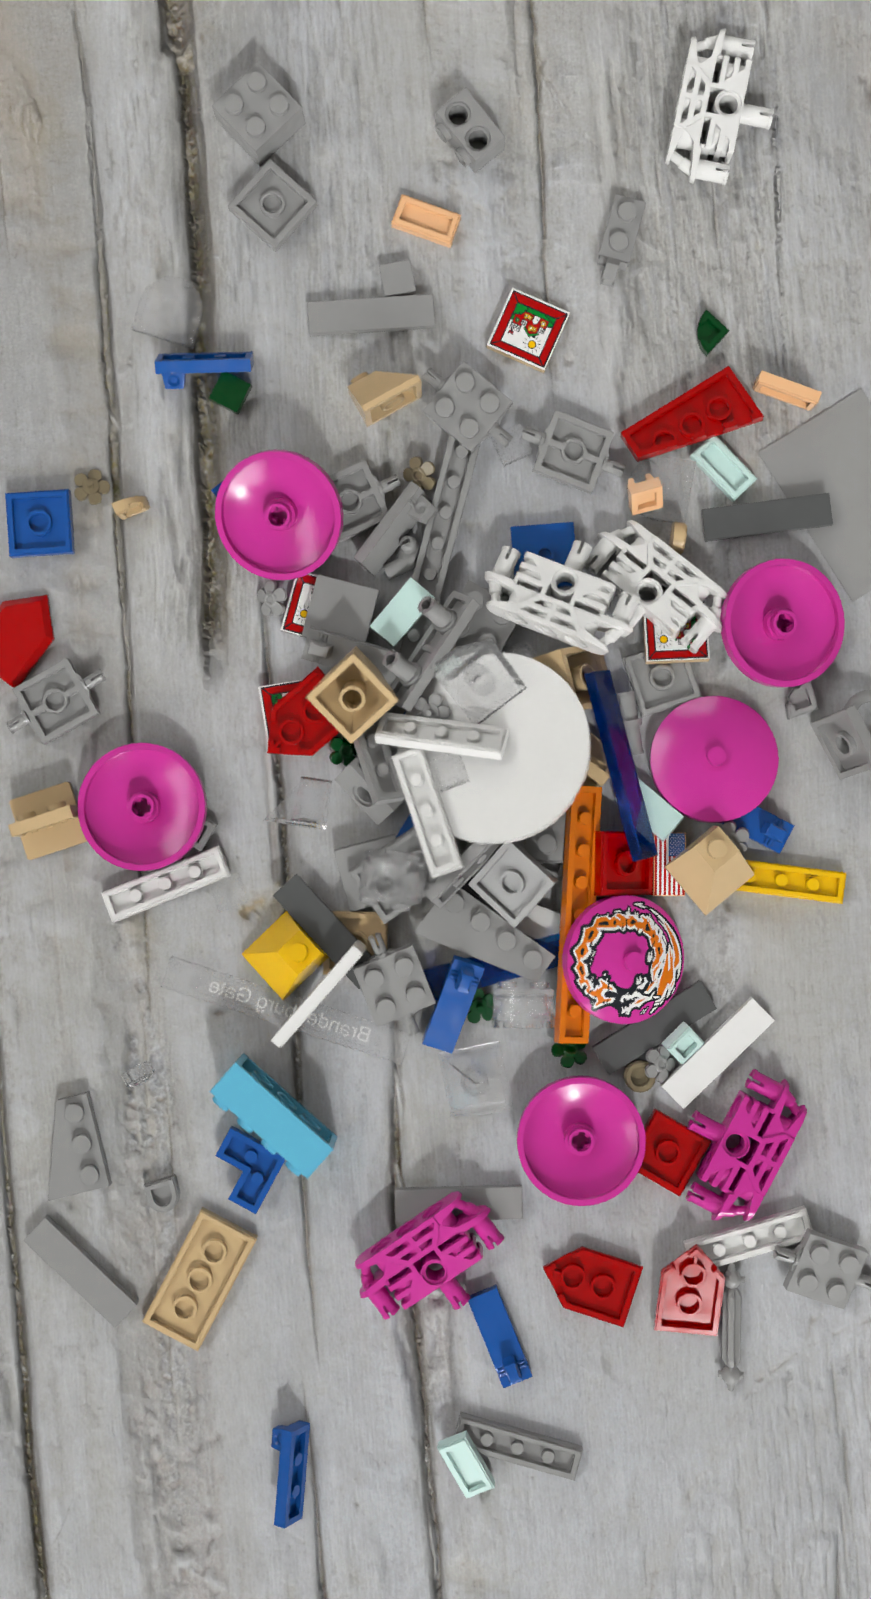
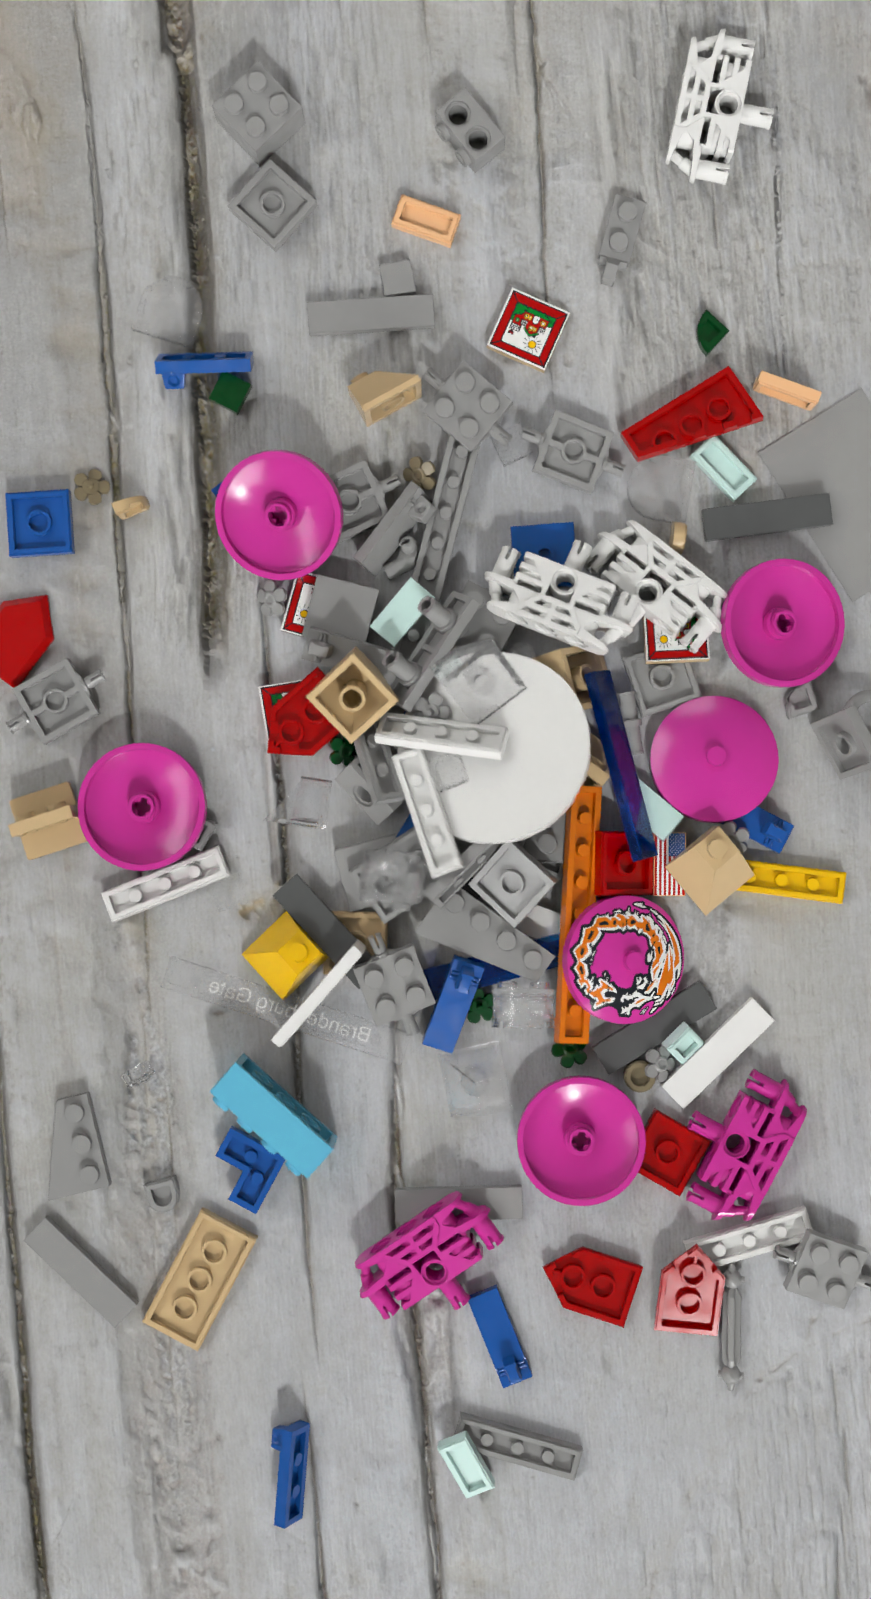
light nougat tile [628,473,663,516] -> none

